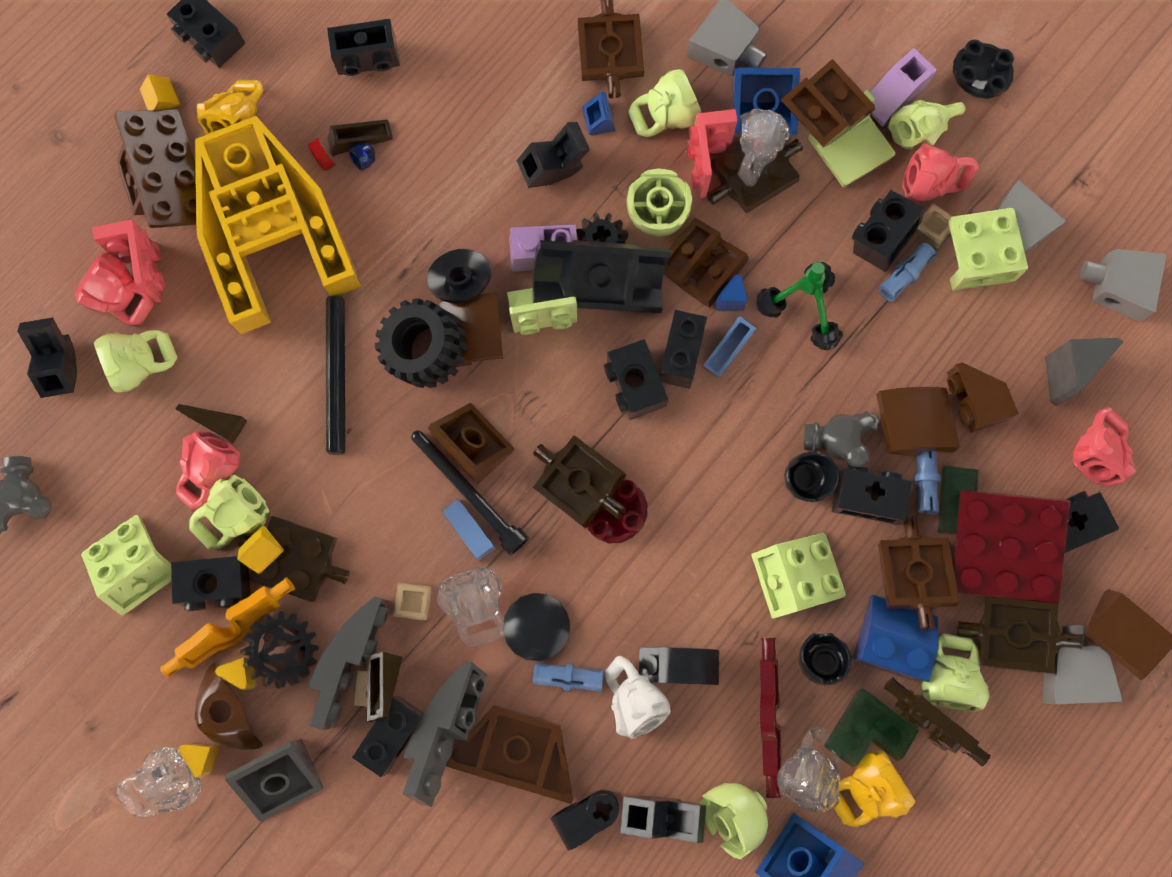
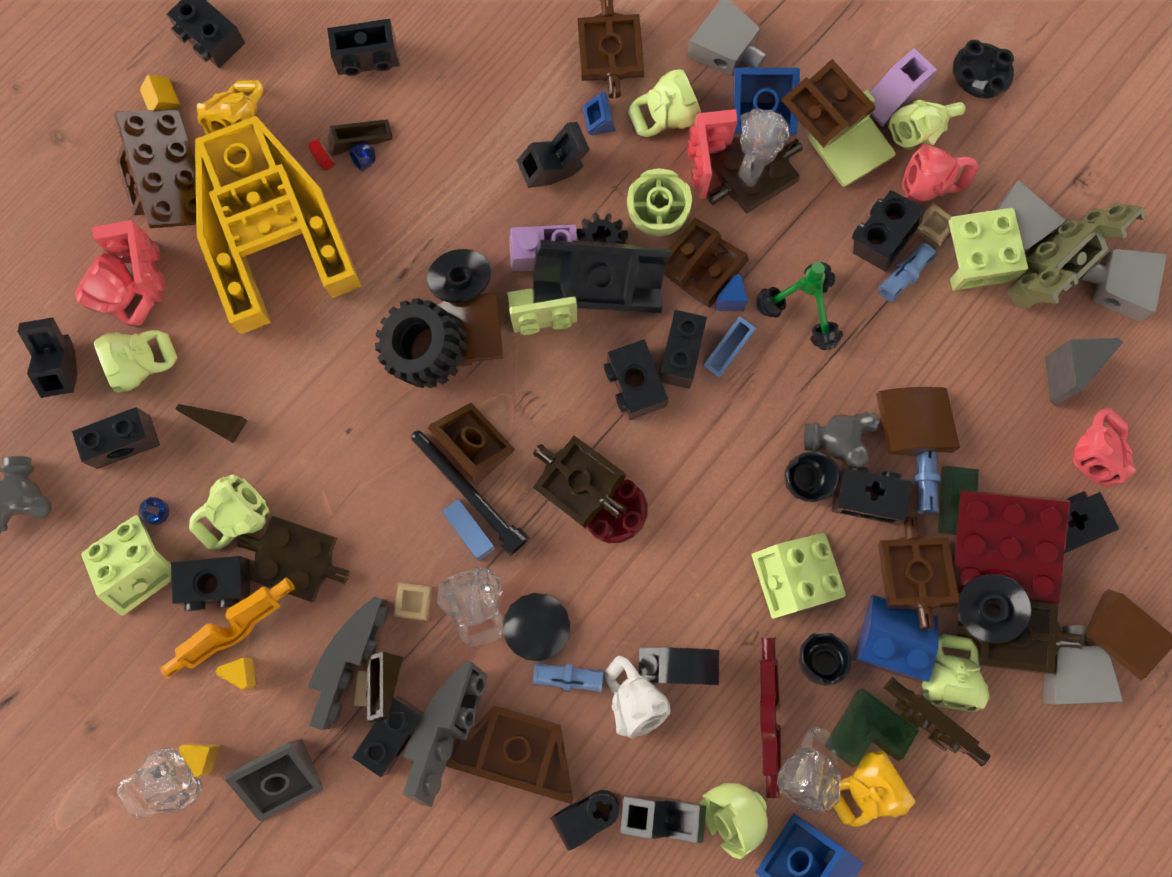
coral piece [176,431,240,511] -> none
reddish brown piece [195,663,263,750] -> none
yellow slope [237,525,284,574] -> none
black gear [240,611,319,689] -> none
black axle [326,295,345,455] -> none
reddish brown slope [947,362,1019,433] -> none
none -> black brick [72,407,160,469]
none -> clear blue hinge [138,497,170,525]
none -> black dish [958,574,1031,644]
none -> olive bracket [1007,202,1146,310]

